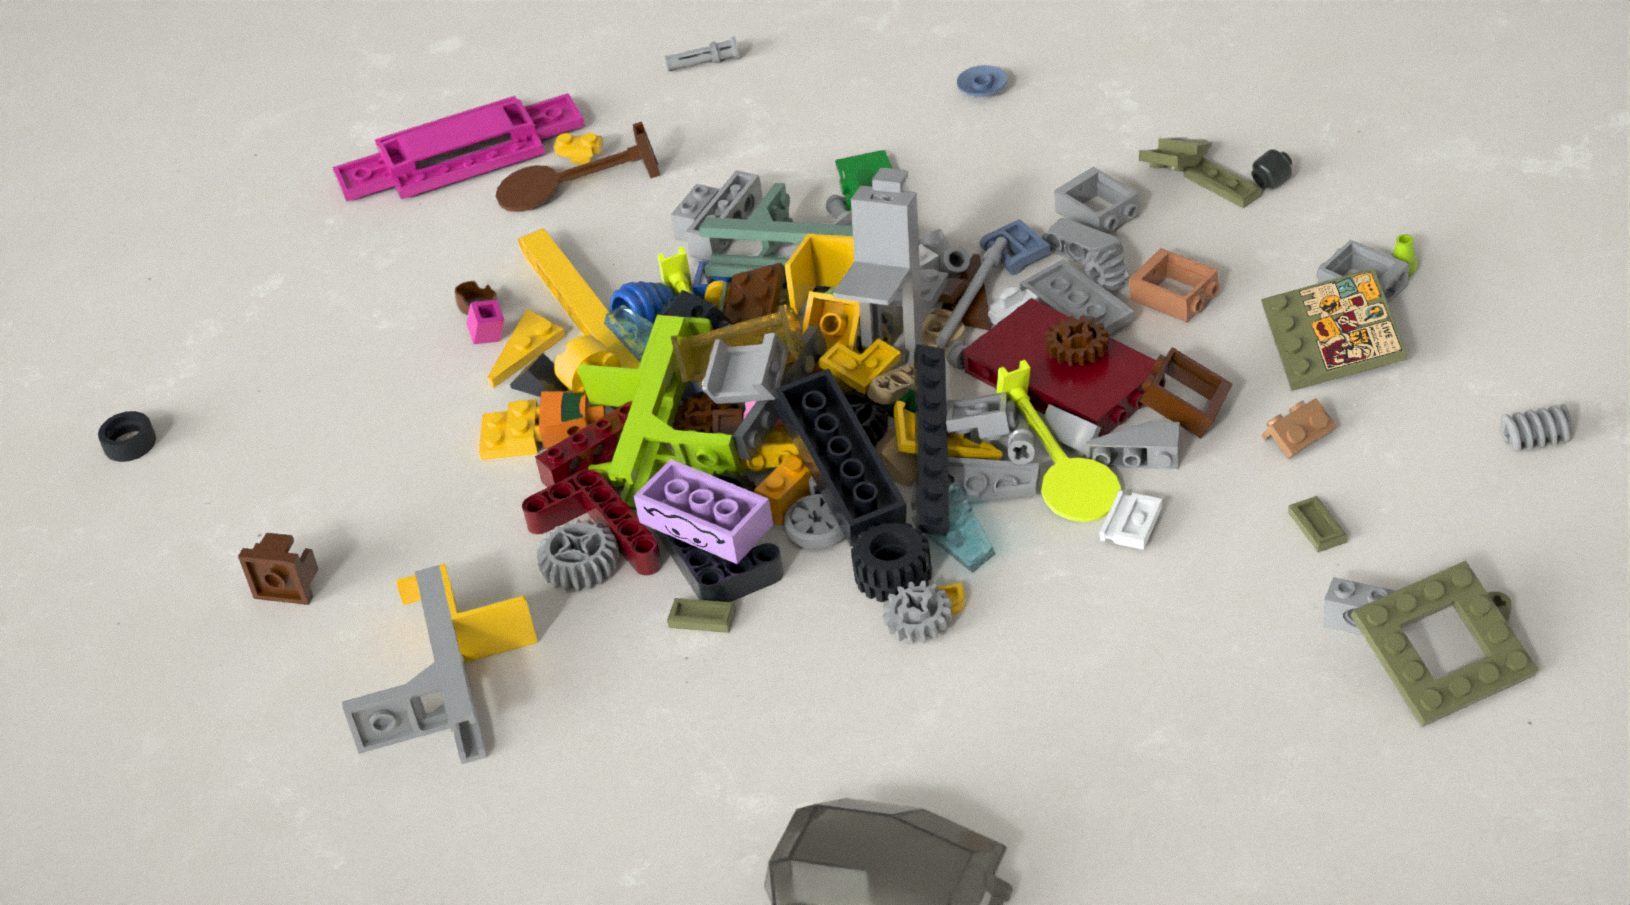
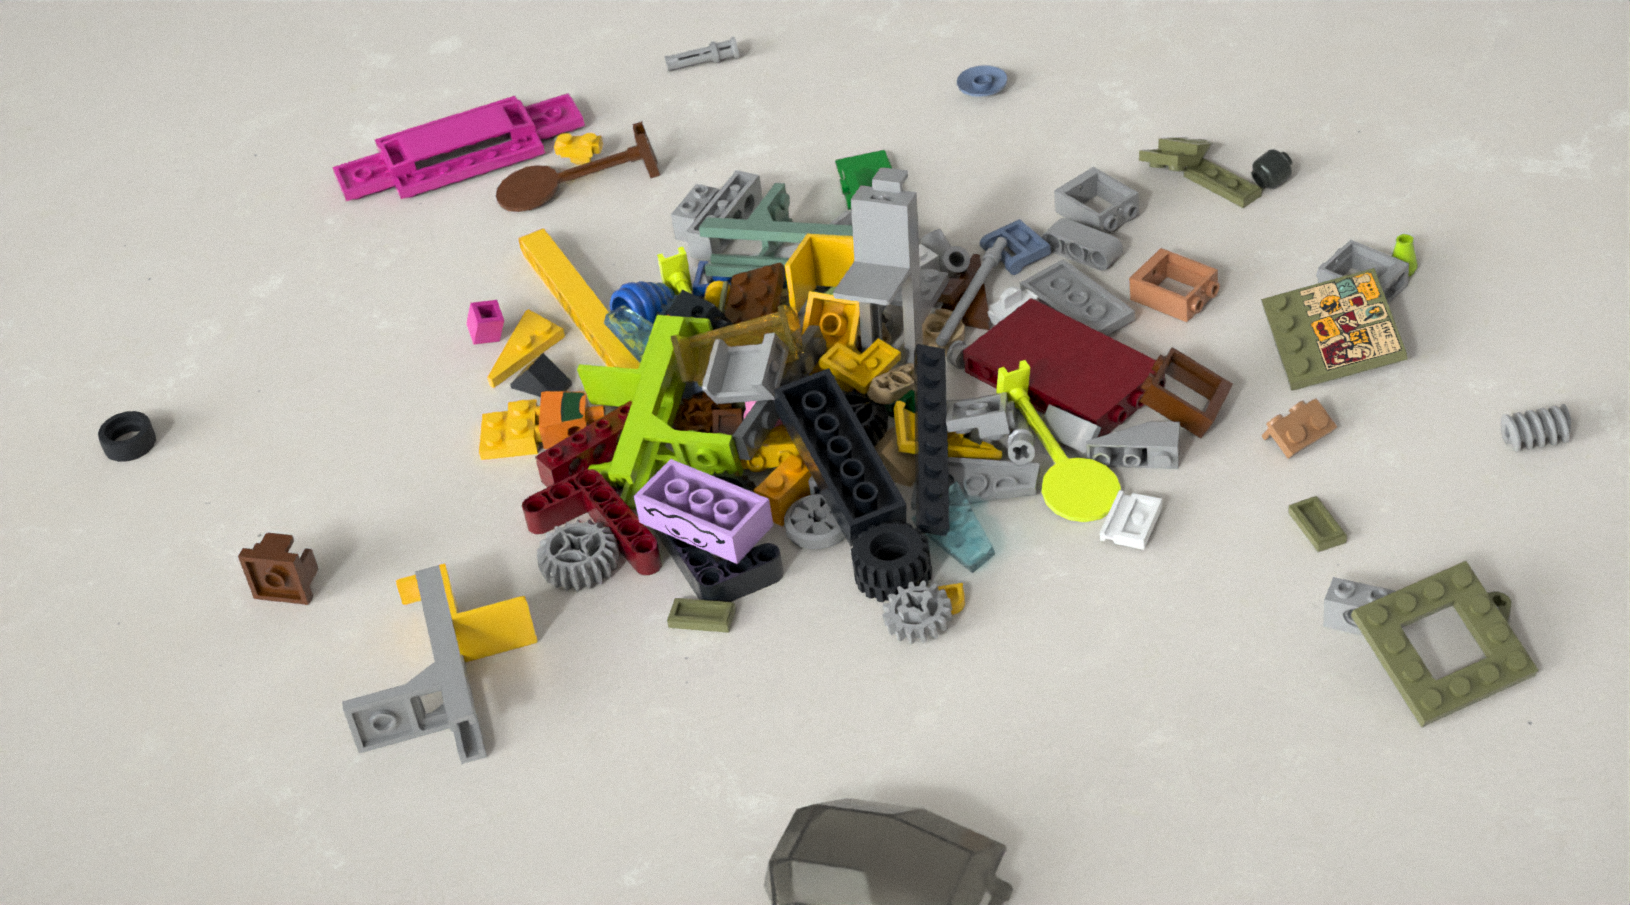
reddish brown hair [454,281,498,316] -> none
yellow brick [554,335,620,401] -> none
light grey pin [826,195,849,219] -> none
reddish brown gear [1045,315,1109,367] -> none
light grey gear [1083,244,1129,292] -> none

